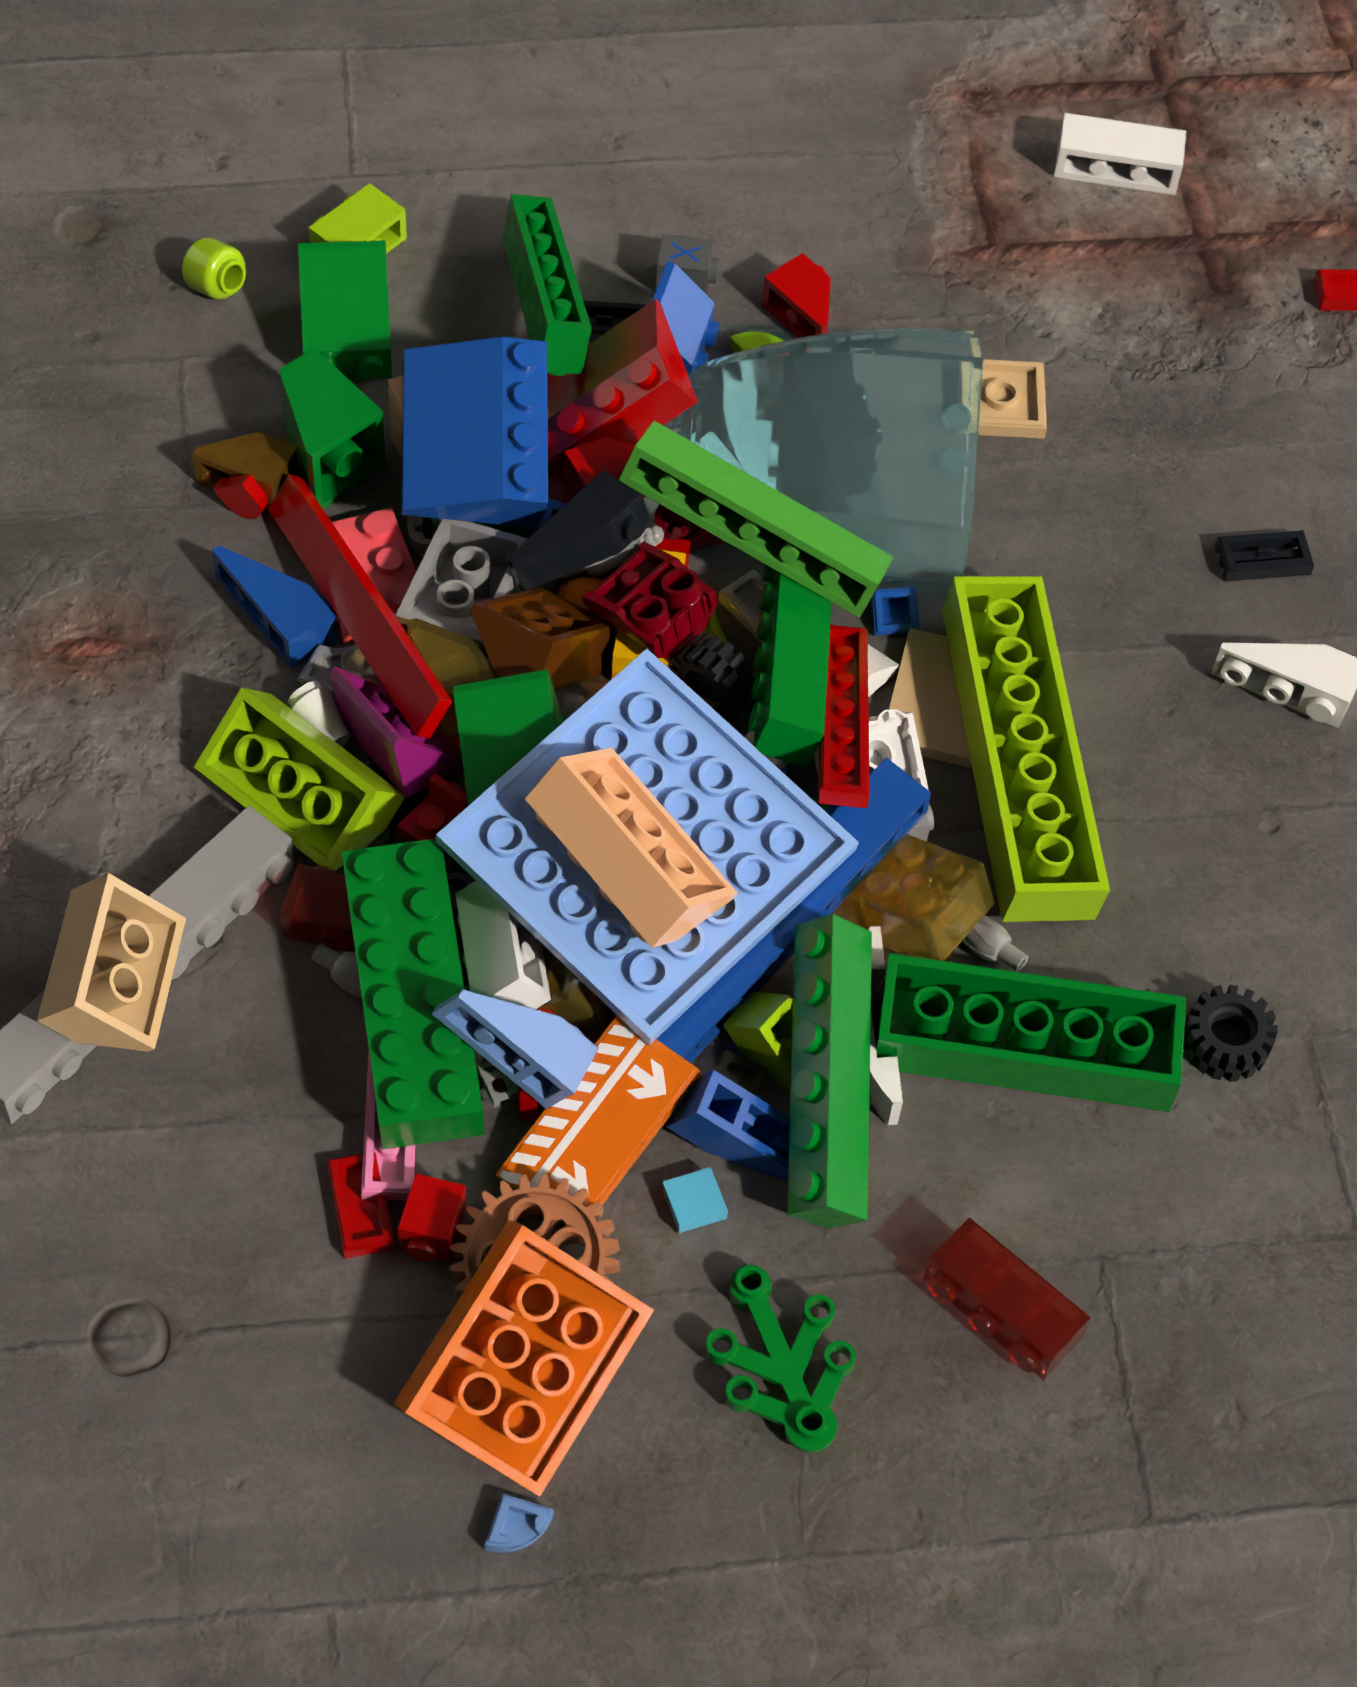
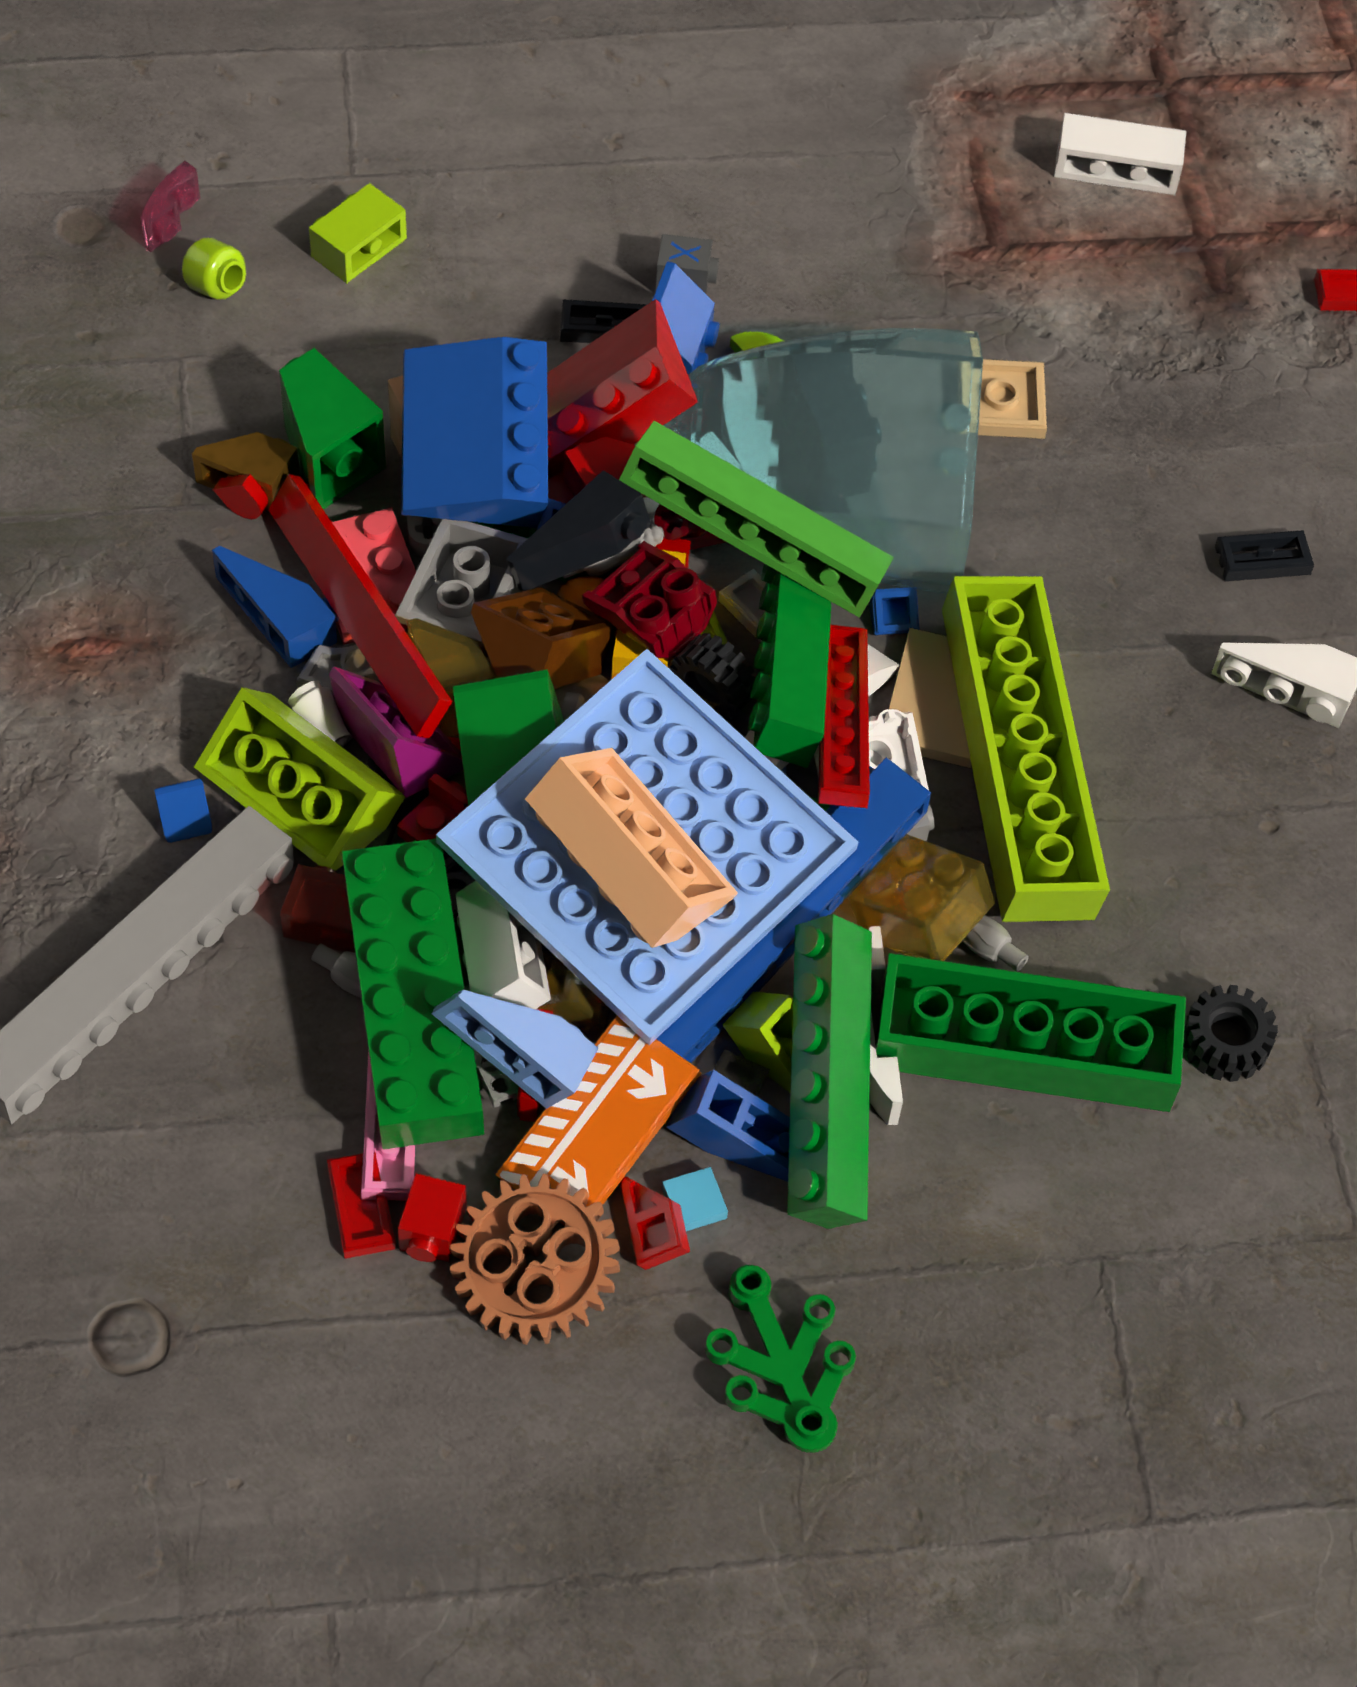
tan slope [37,873,186,1052] -> none
green slope [298,240,393,380] -> none
orange slope [394,1220,654,1497] -> none
medium blue tile [485,1494,554,1553] -> none
green brick [502,194,591,376] -> none
red slope [762,253,831,342] -> none
clear red brick [923,1217,1091,1381] -> none
none -> clear pink slope [141,161,200,252]
none -> blue slope [154,779,213,843]
none -> red tile [620,1176,690,1270]

